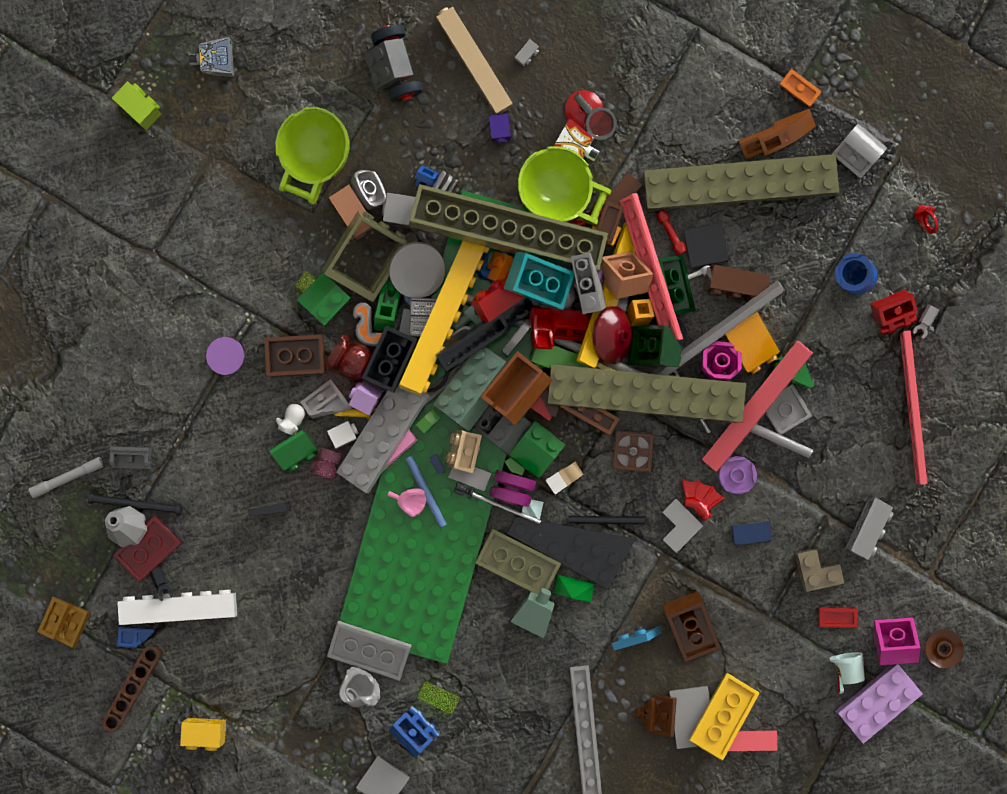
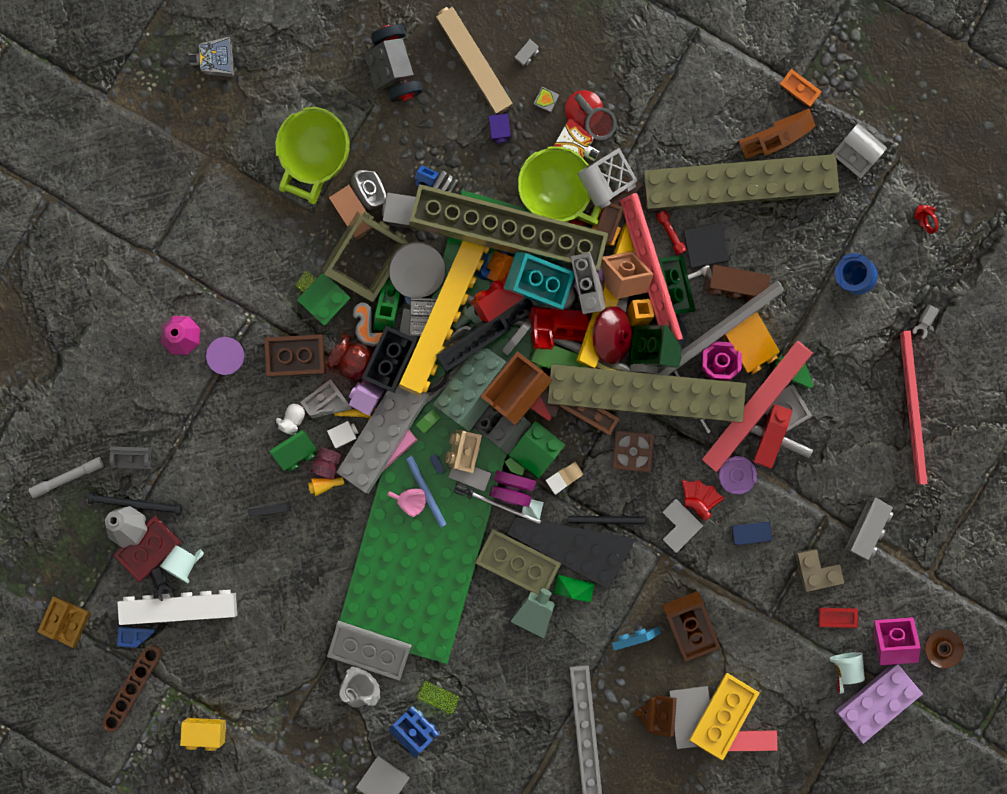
lime brick [112,81,162,131] -> none
red brick [870,290,918,335] -> none
none -> light aqua hat [160,545,204,584]
none -> dark pink cone [161,316,201,355]
none -> yellow cone [308,477,344,497]
none -> tile [534,87,559,113]
none -> light grey piece [577,148,638,209]
none -> light grey tile [631,364,658,374]
none -> red slope [753,404,793,469]

